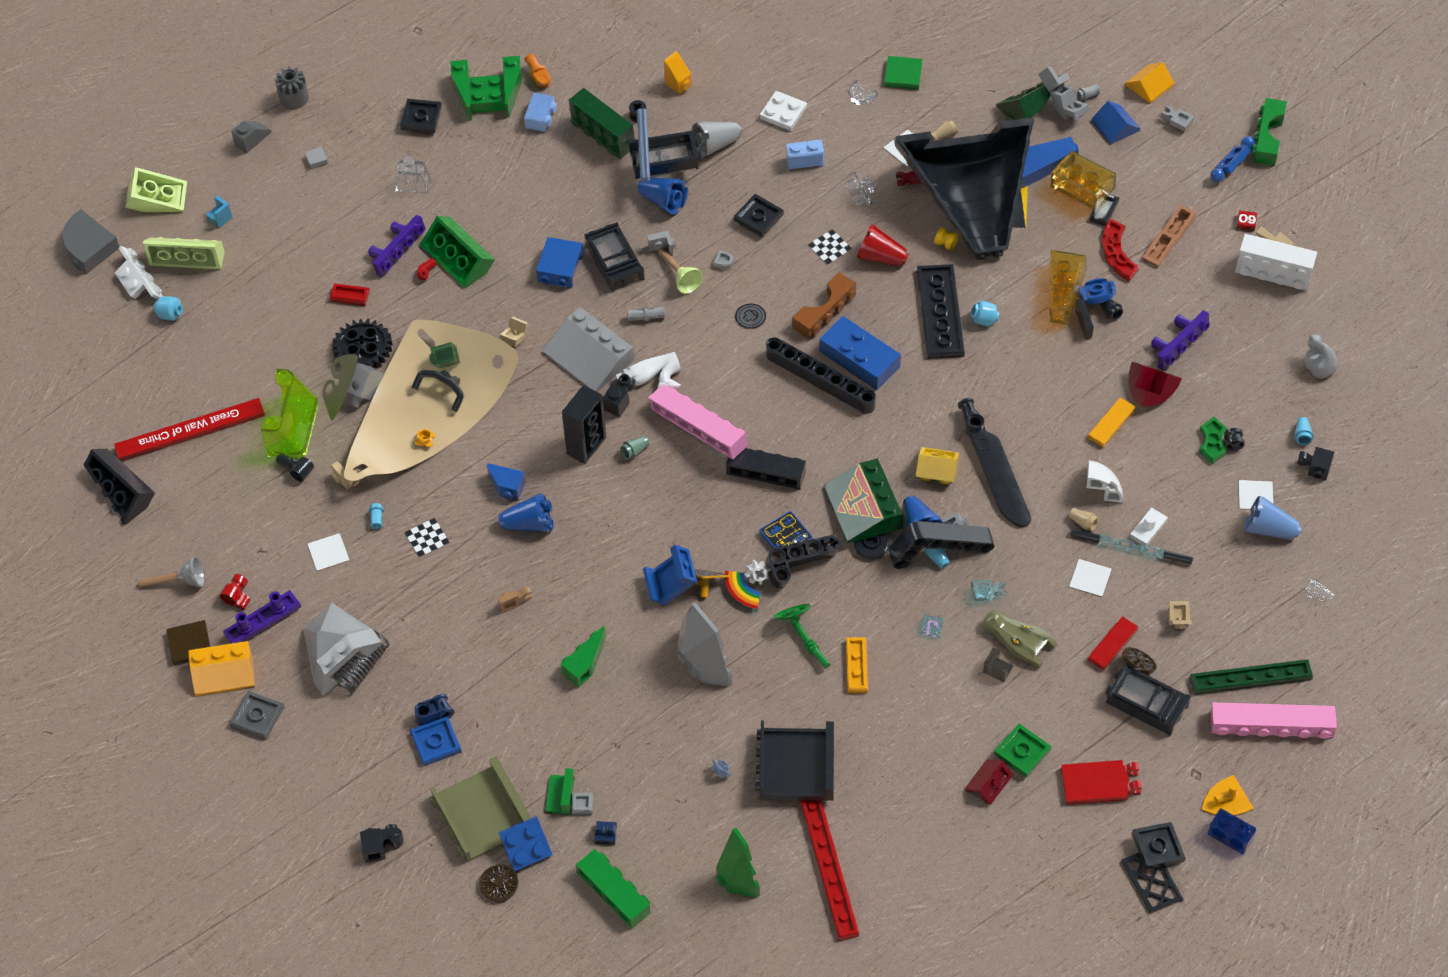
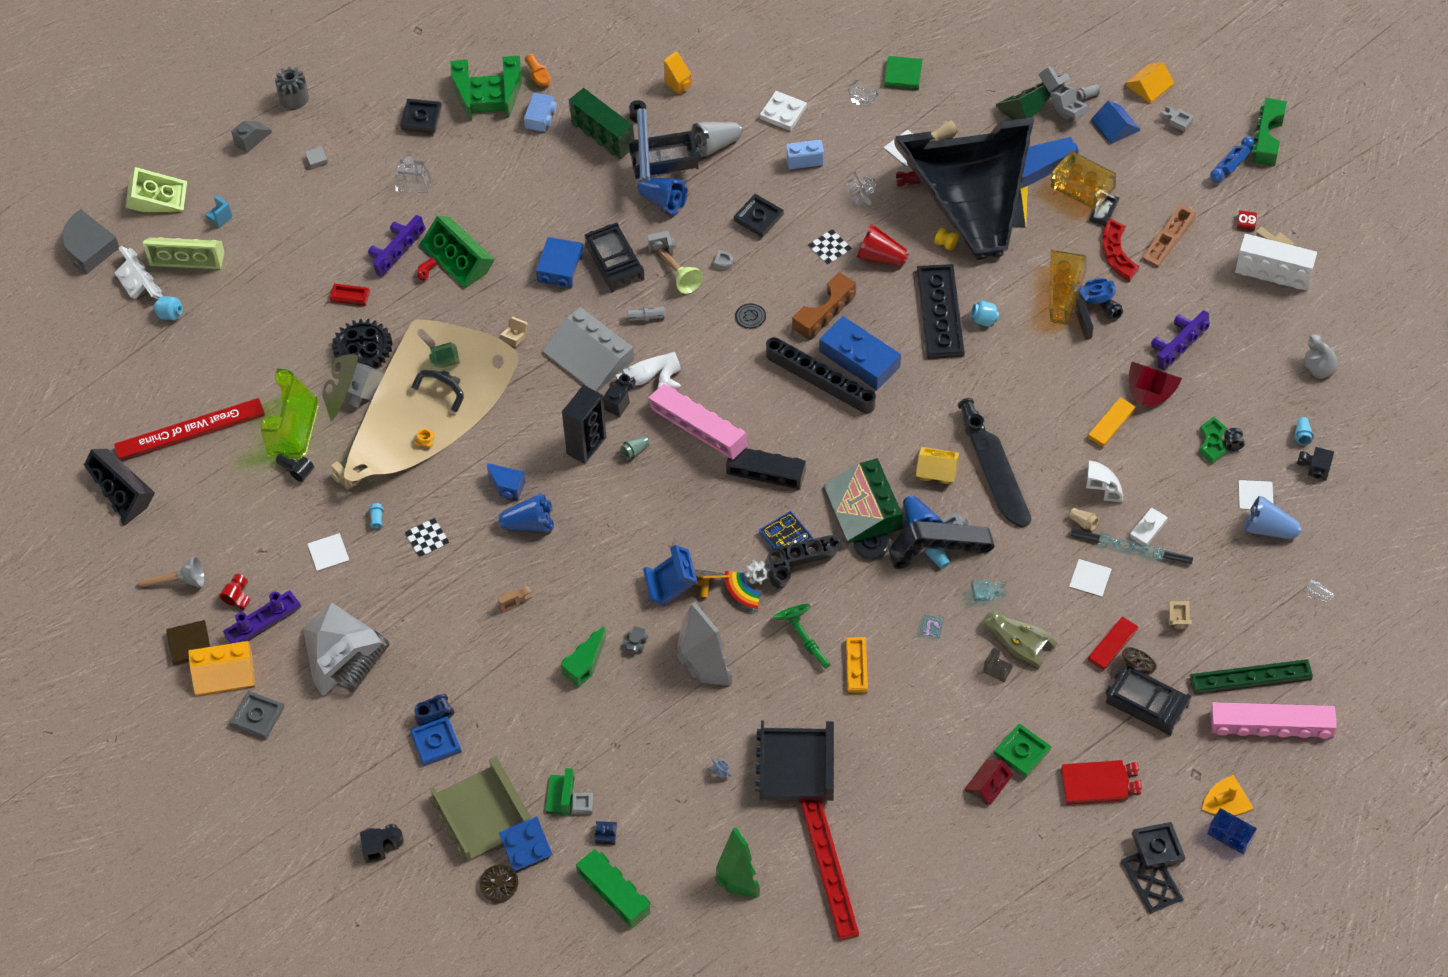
none -> dark grey piece [623,626,648,654]

